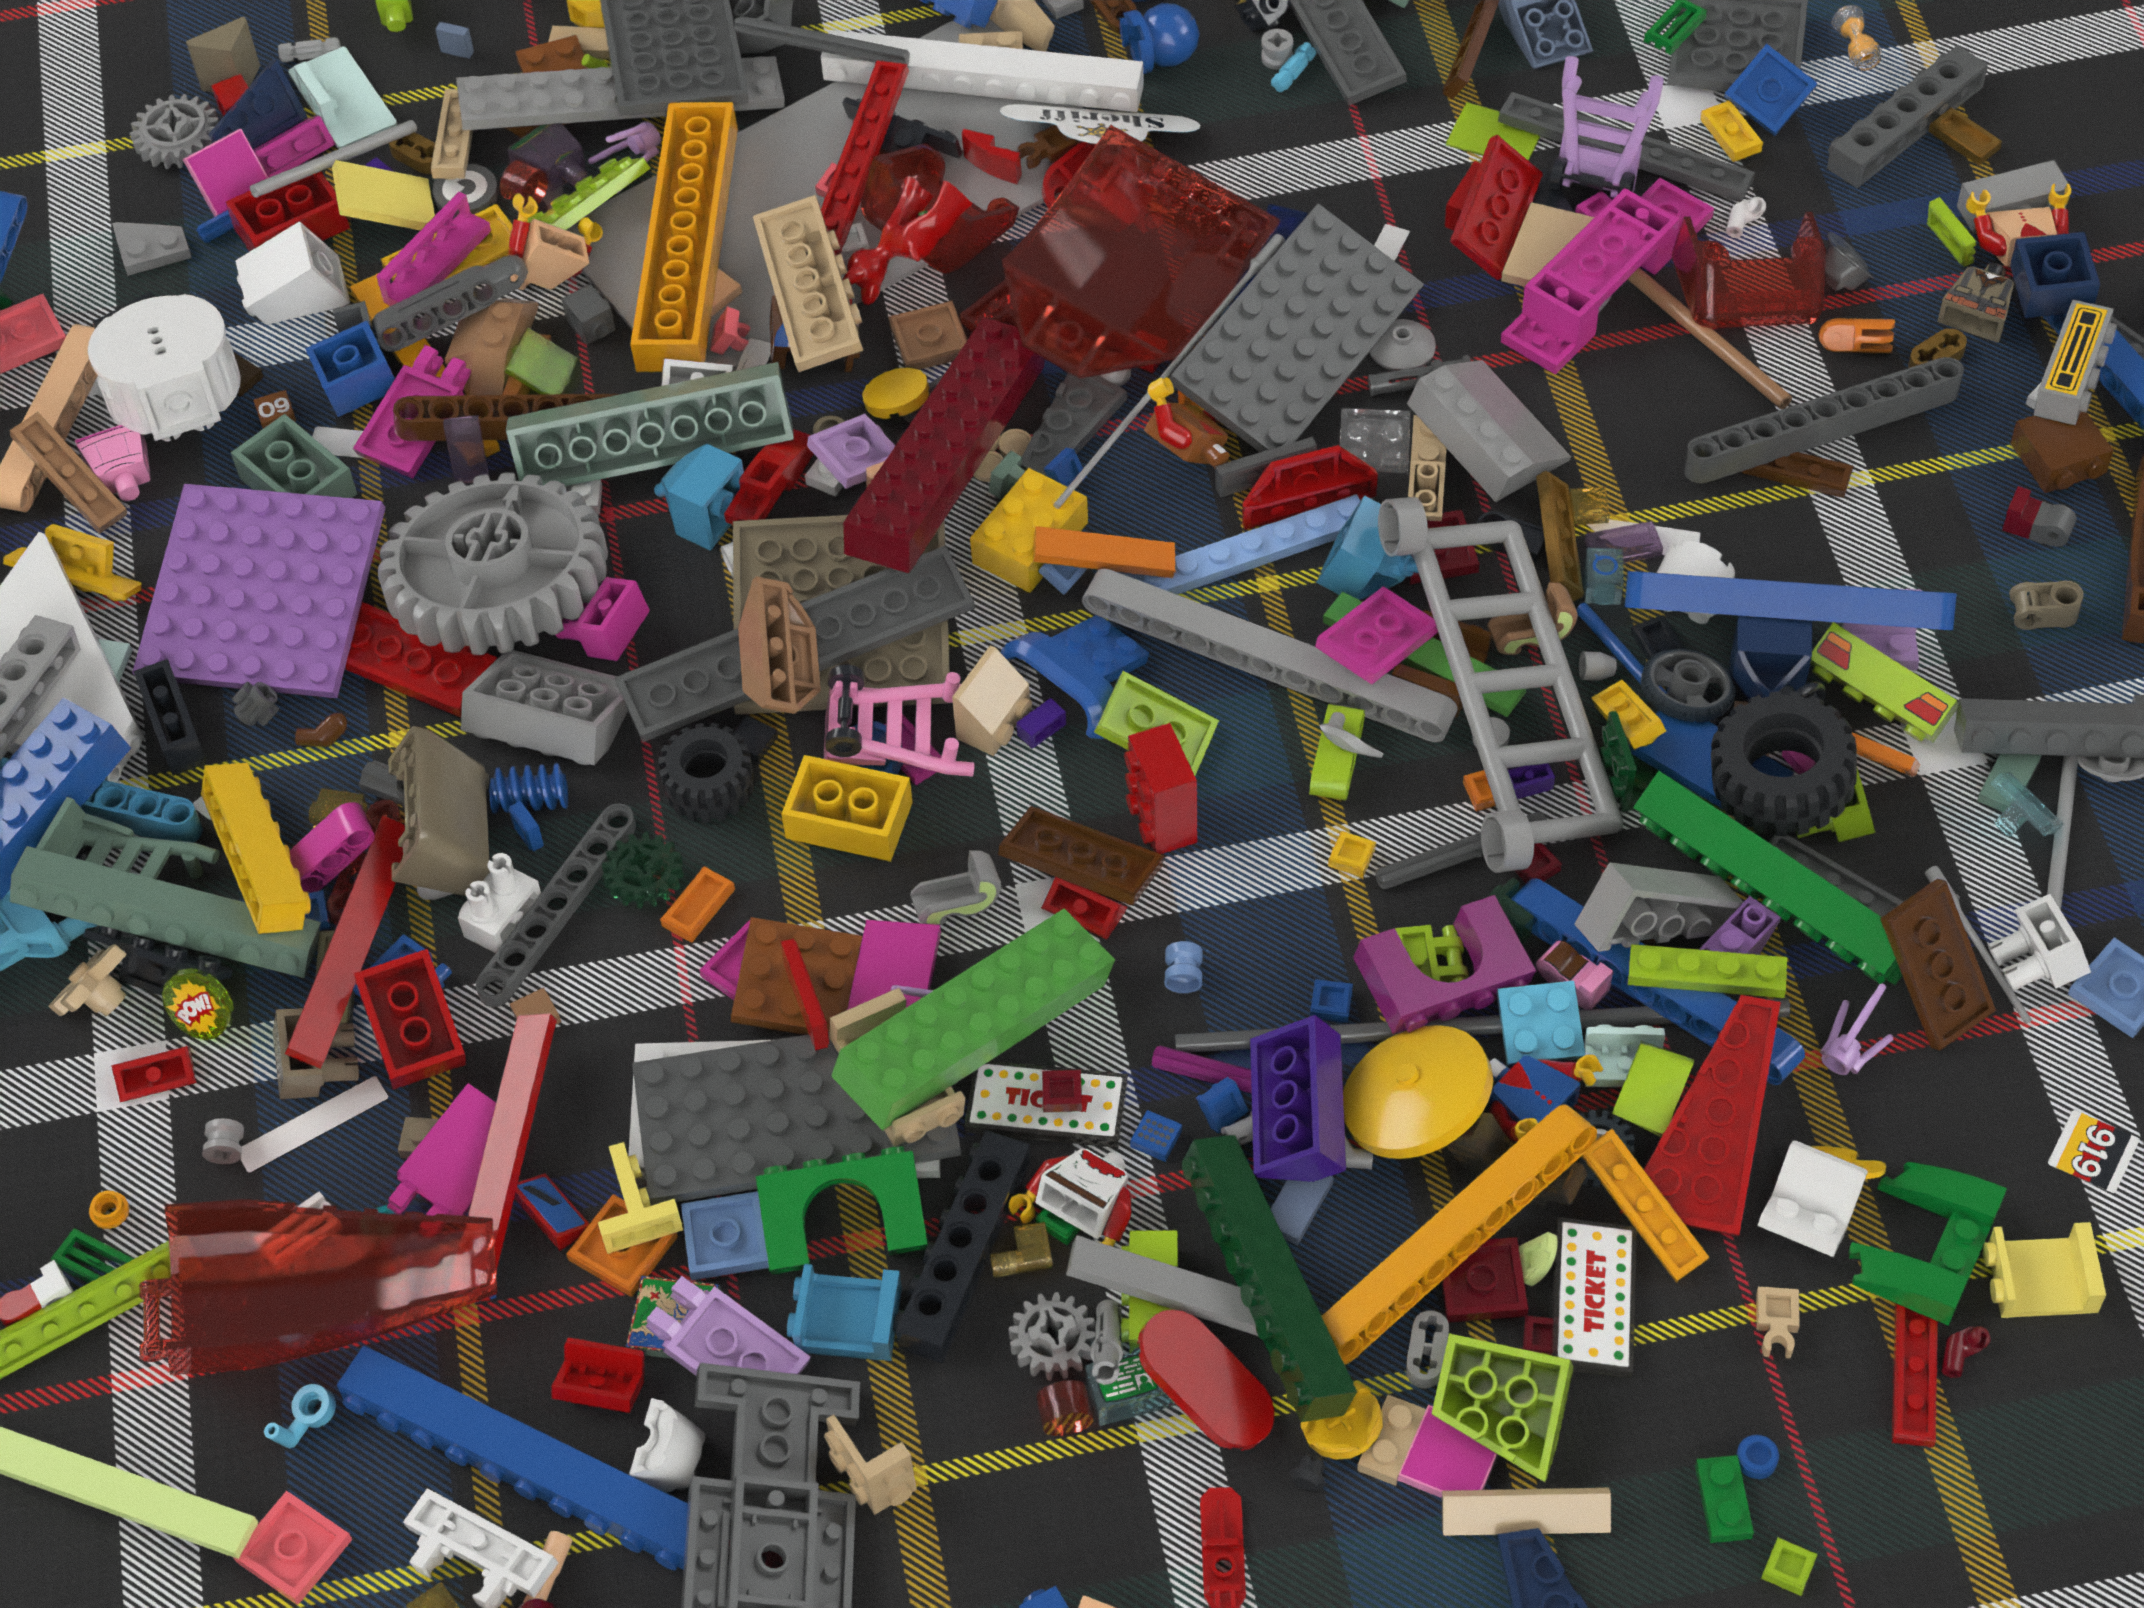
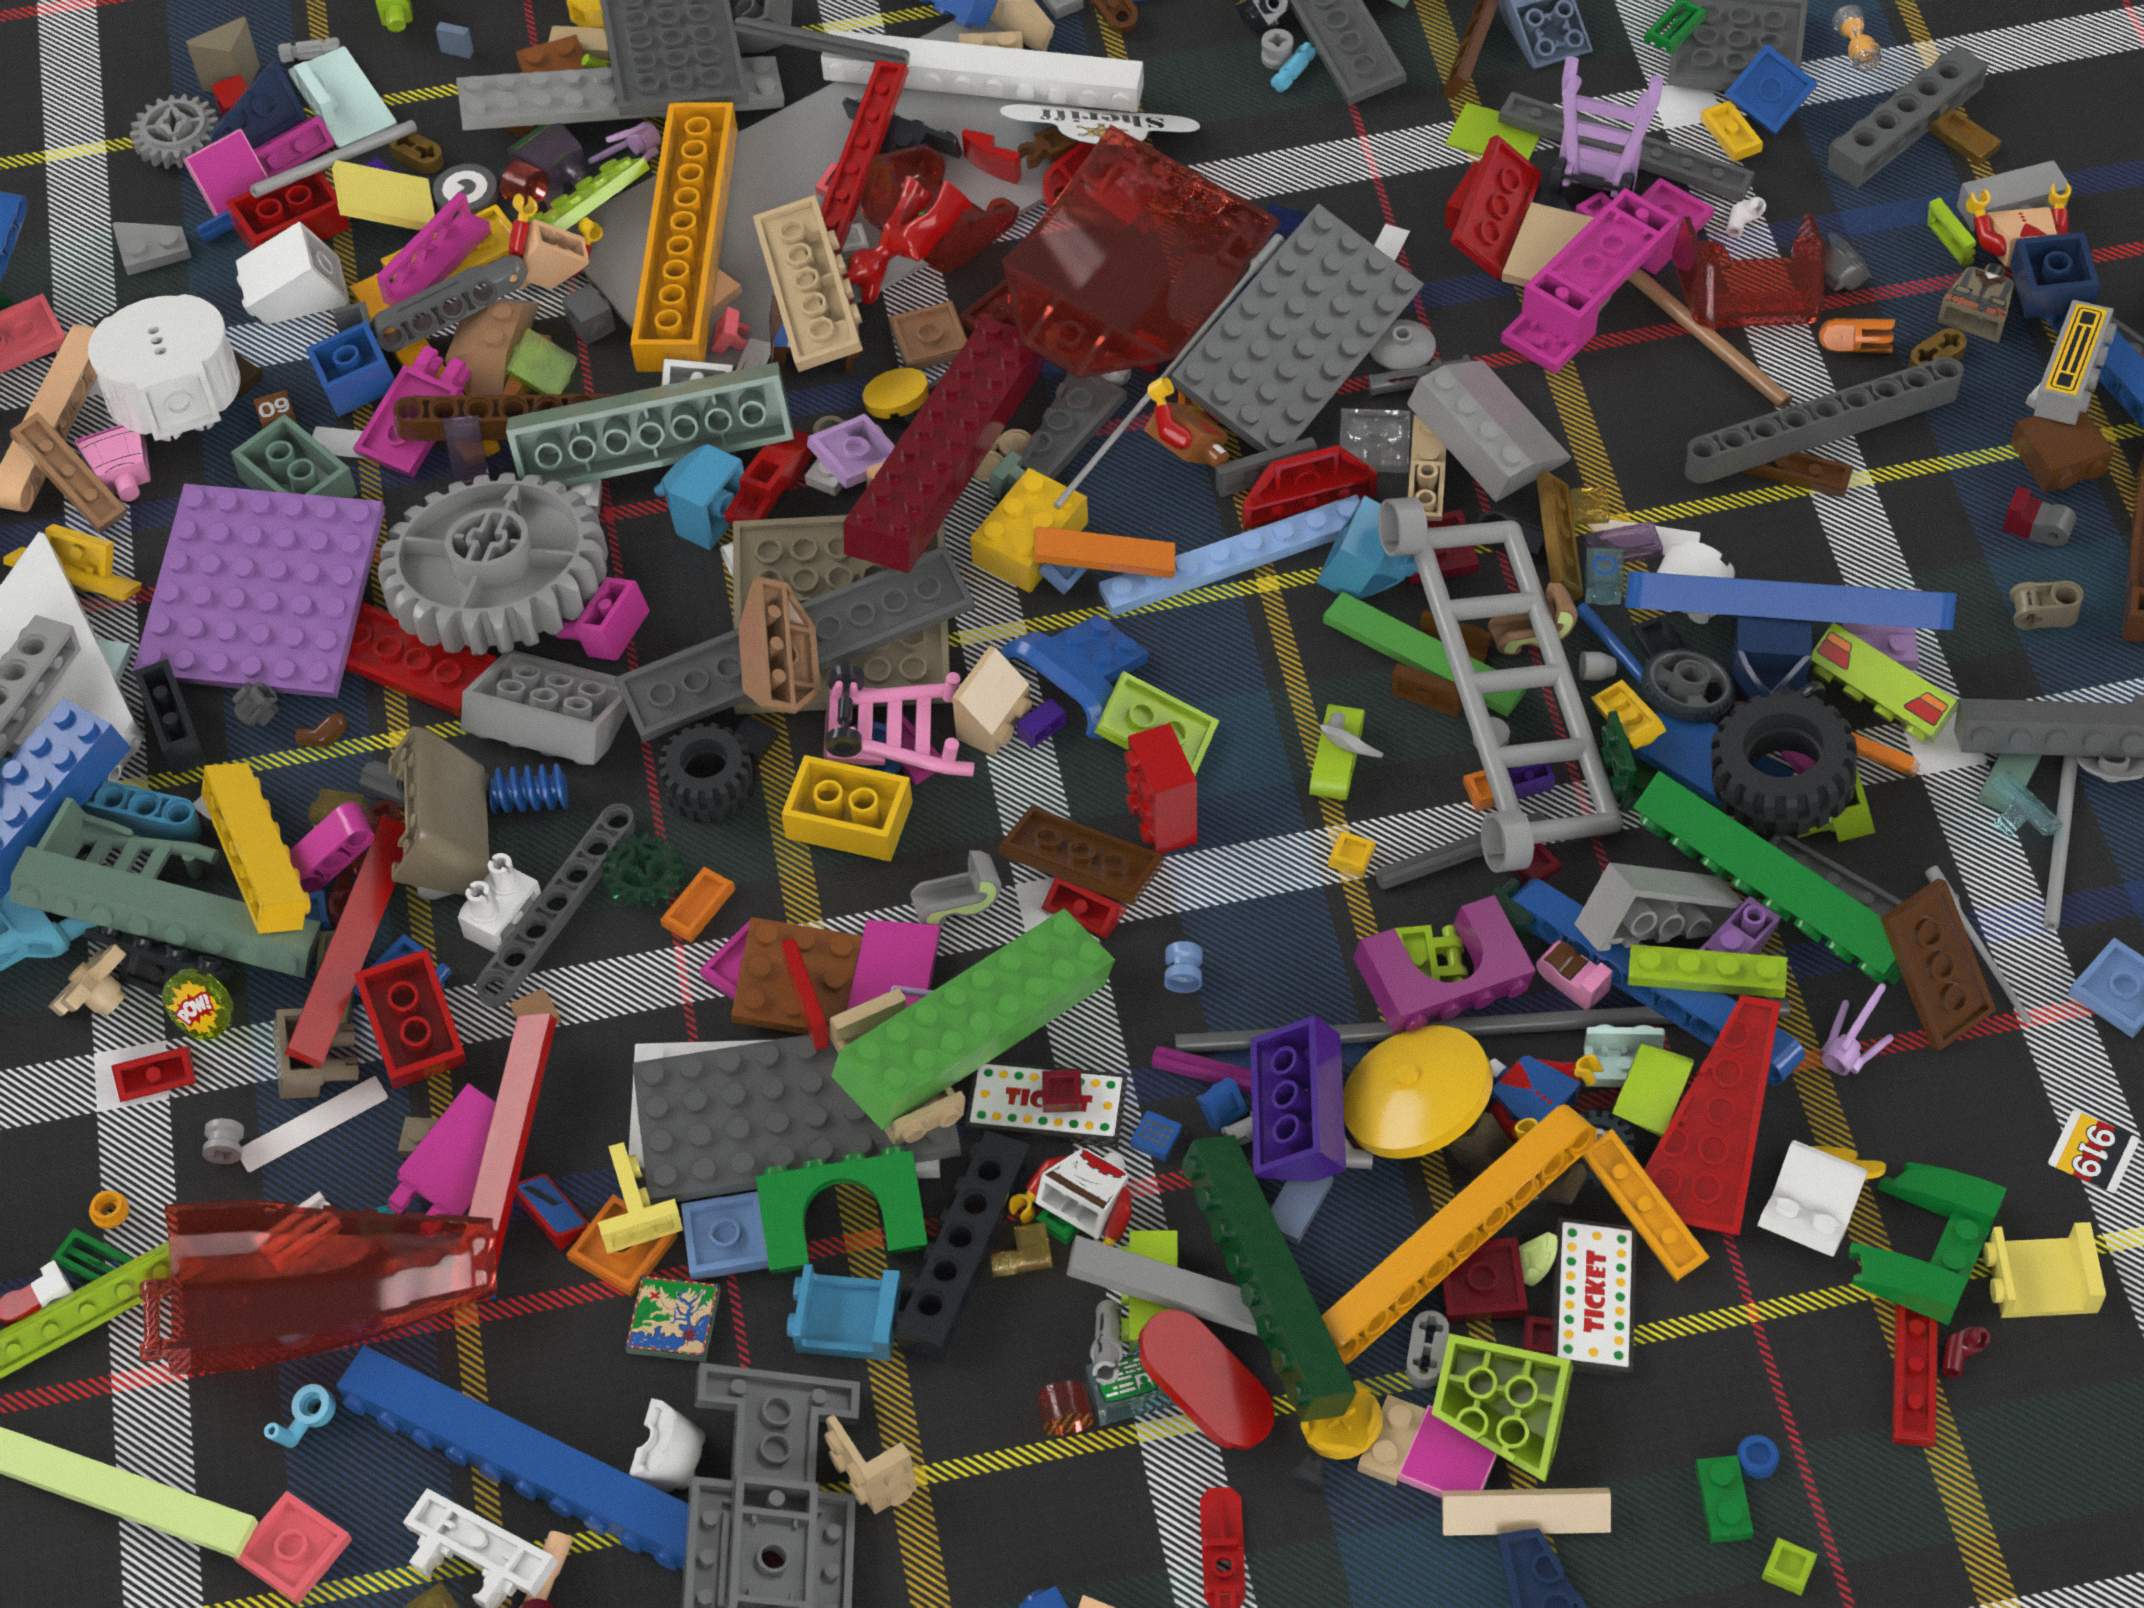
tan plate [431,89,473,180] -> none
blue tile [509,801,544,852] -> none
red bracket [552,1338,644,1413] -> none
lavender tile [646,1276,811,1375] -> none
light grey gear [1009,1292,1095,1380] -> none
blue tile [1043,448,1087,487] -> none
light grey beam [1082,569,1458,742] -> none
blue tile [1120,3,1200,74] -> none
blue tile [1310,979,1353,1023] -> none
dark pink plate [1315,586,1438,684] -> none
medium azure plate [1496,980,1585,1067] -> none
tan plate [1756,1287,1799,1358] -> none
white brick [1988,894,2091,991] -> none

